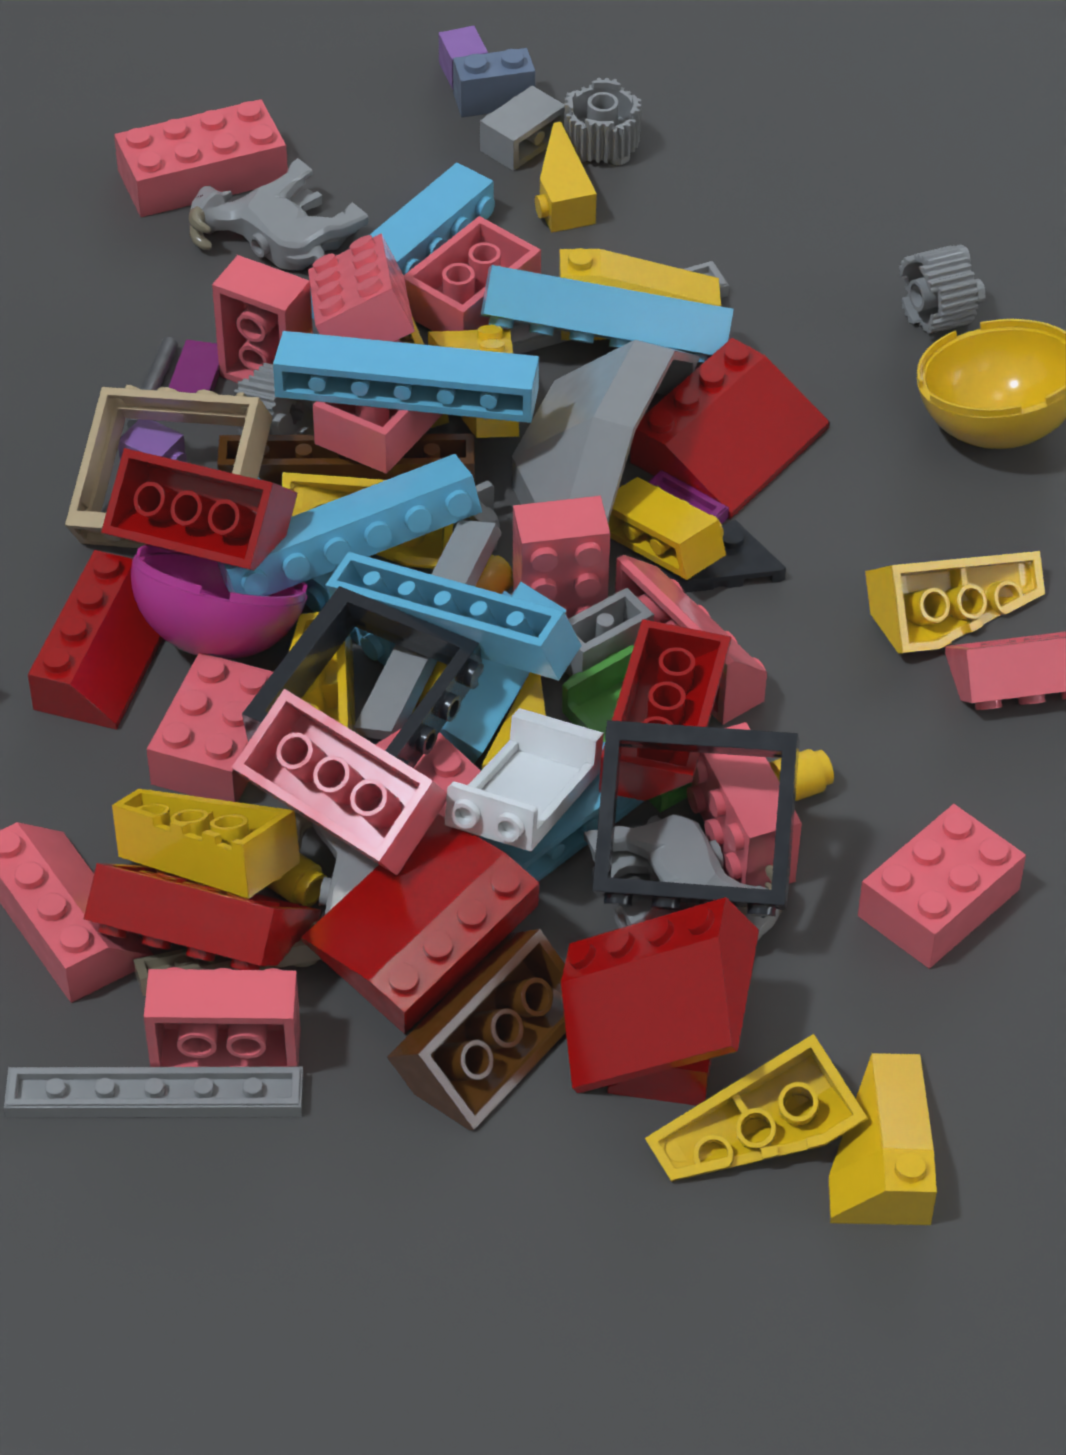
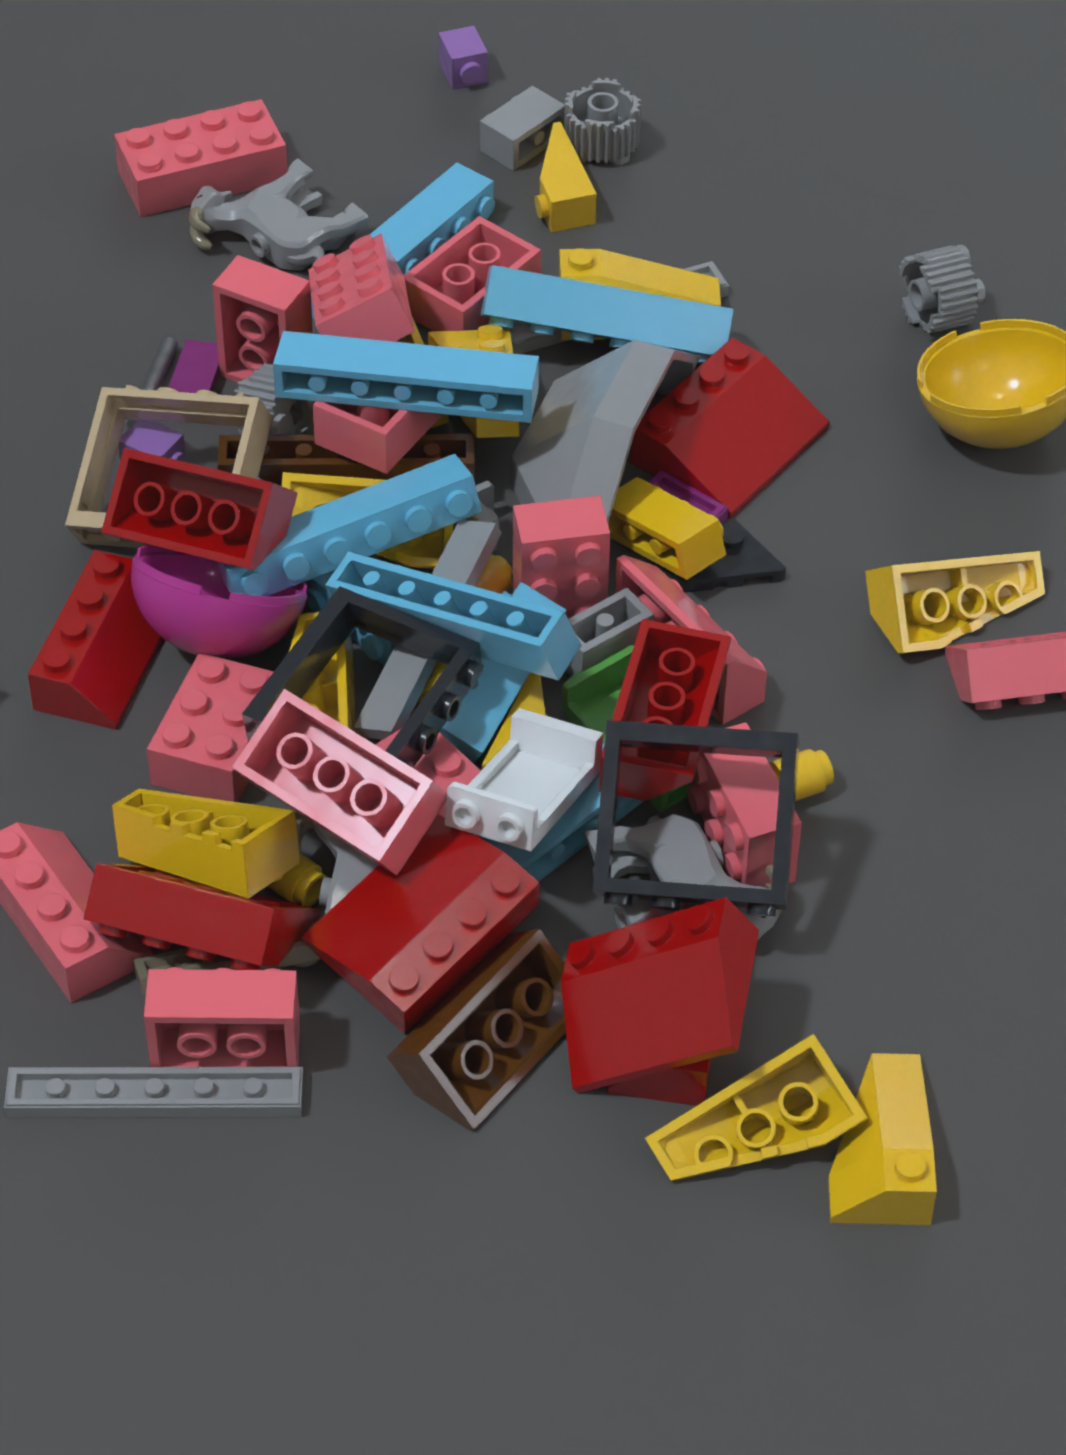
sand blue brick [453,48,535,117] -> none
coral brick [858,804,1026,969] -> none

